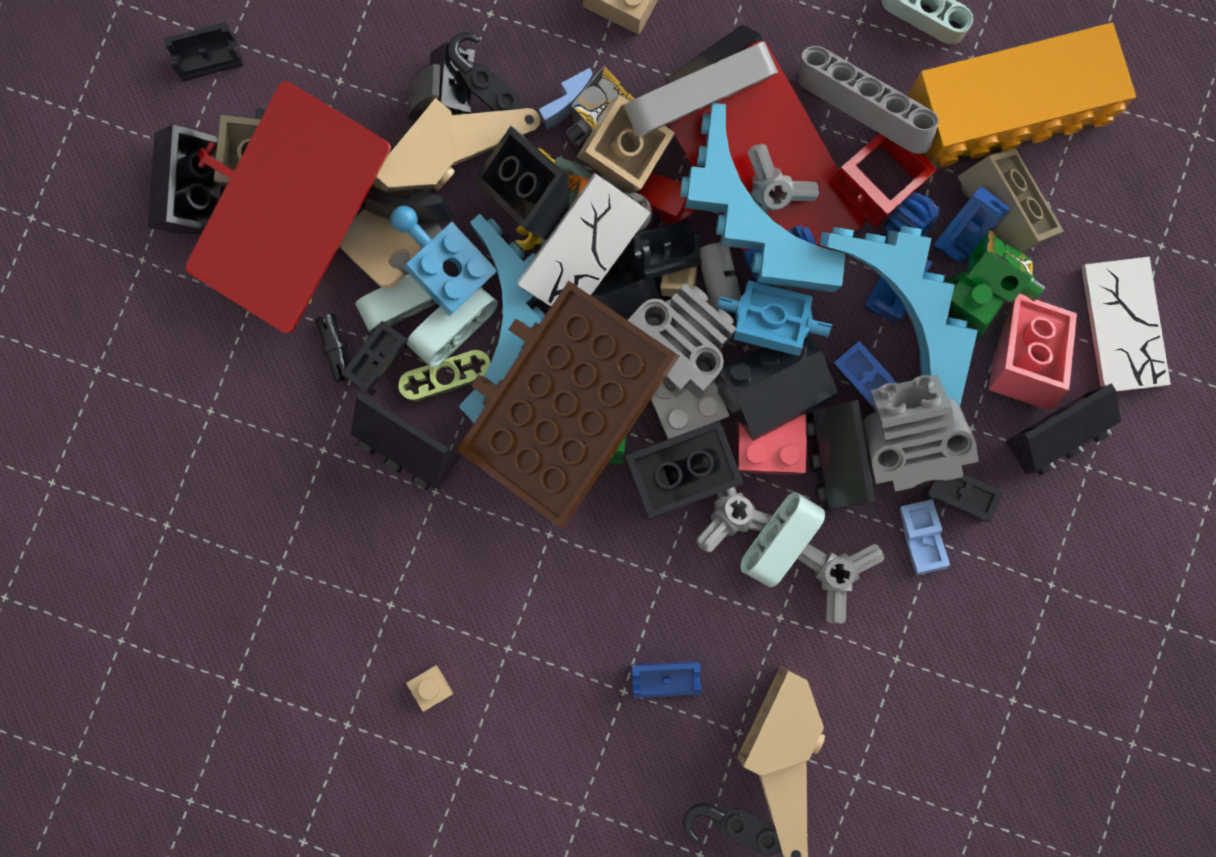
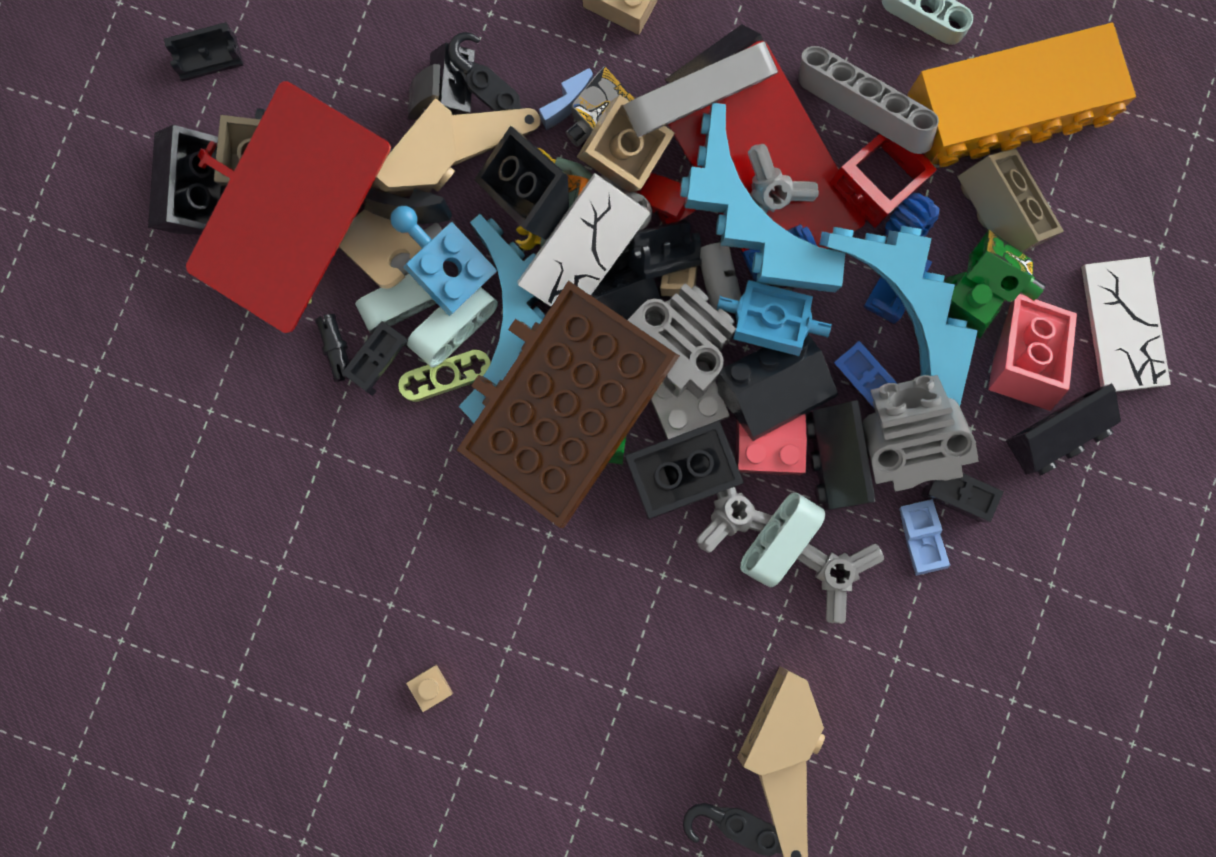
black slope [351,392,460,491] -> none
blue hinge [632,660,702,698] -> none
blue hinge [934,186,1010,262] -> none

